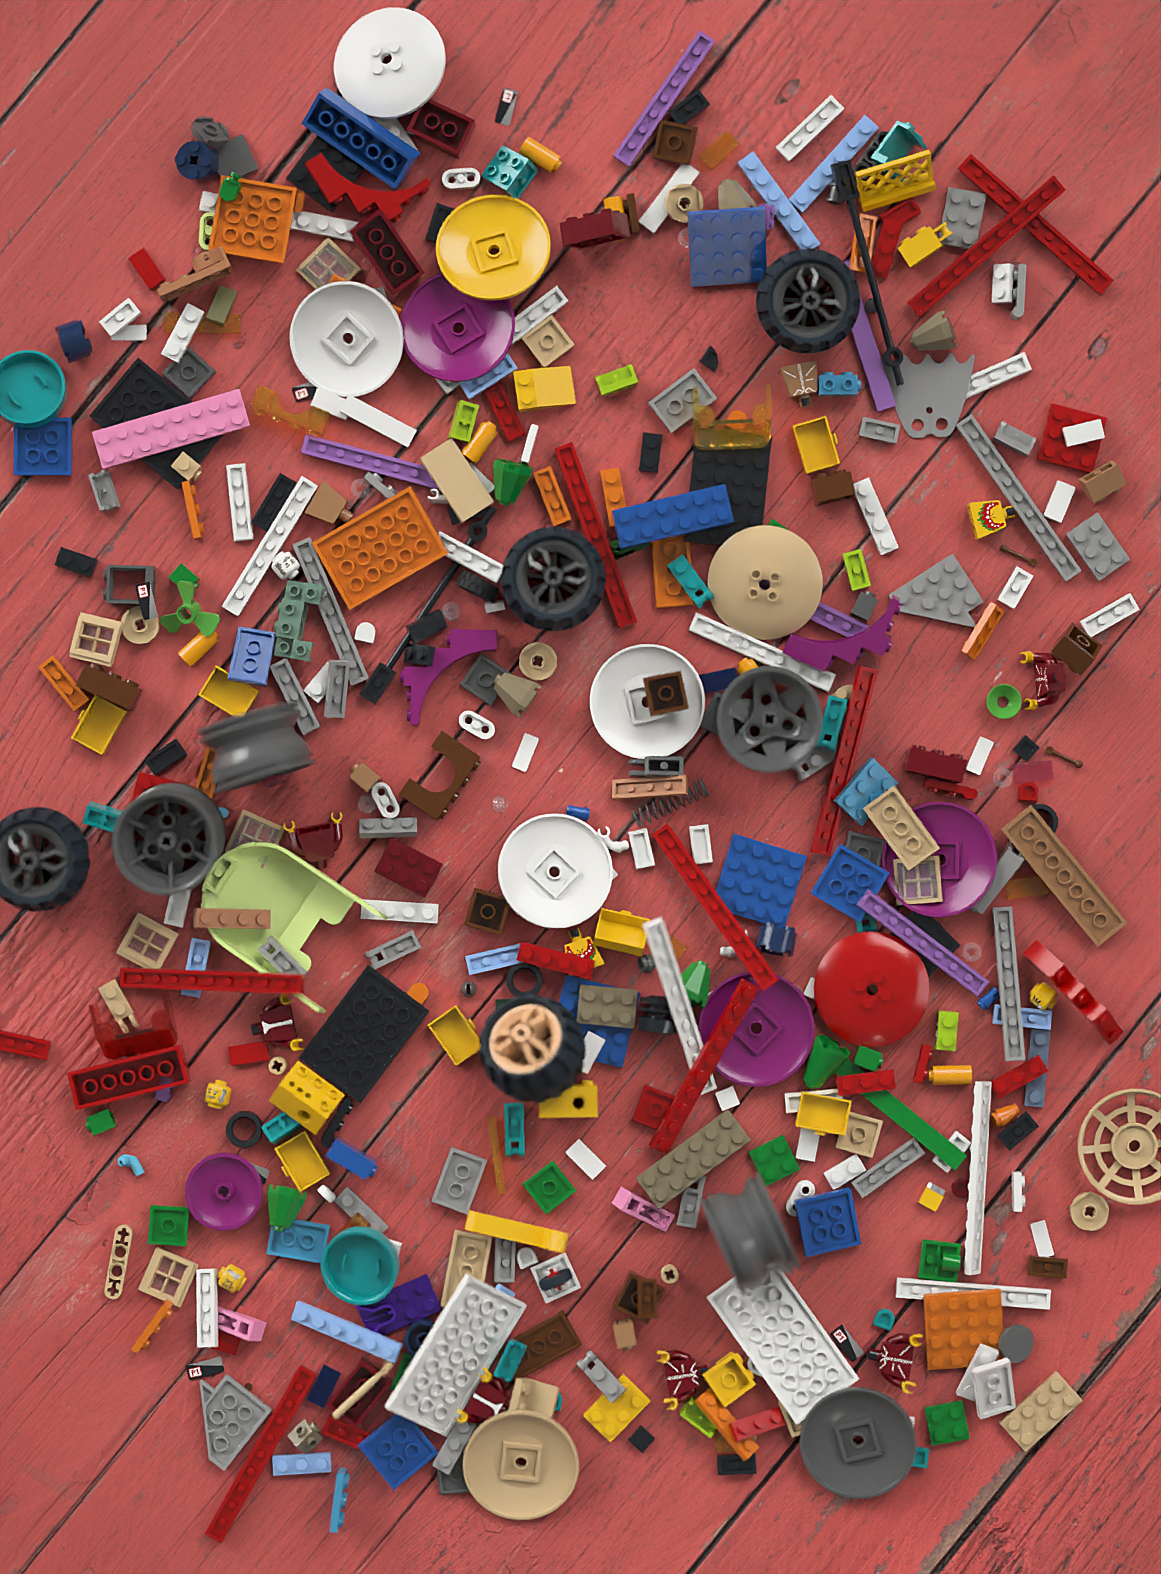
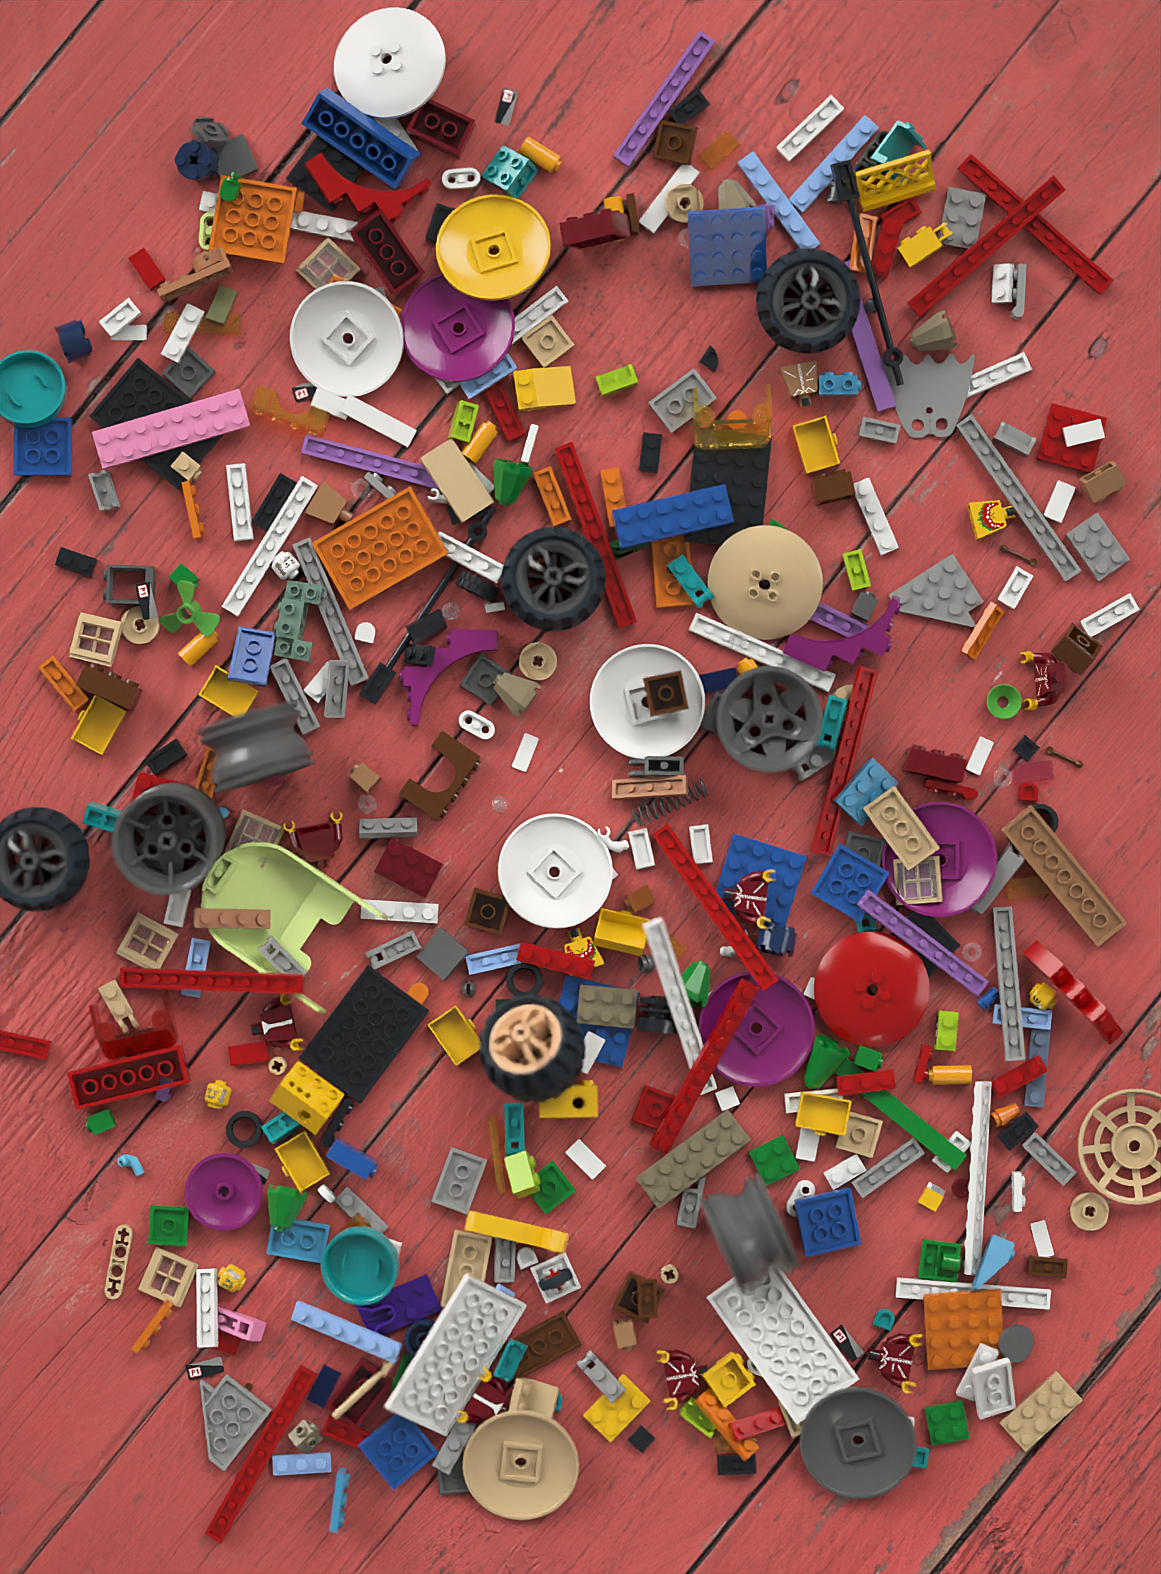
white plate [371,782,400,819] -> none
blue pin [566,804,590,821] -> none
bright pink slope [612,1186,675,1232] -> none
none -> dark grey tile [416,927,470,982]
none -> brick [504,1151,541,1198]
none -> dark orange slope [625,885,655,912]
none -> dark red torso [723,870,776,930]
none -> dark azure slope [970,1234,1015,1292]
none -> light grey plate [1021,1131,1077,1186]

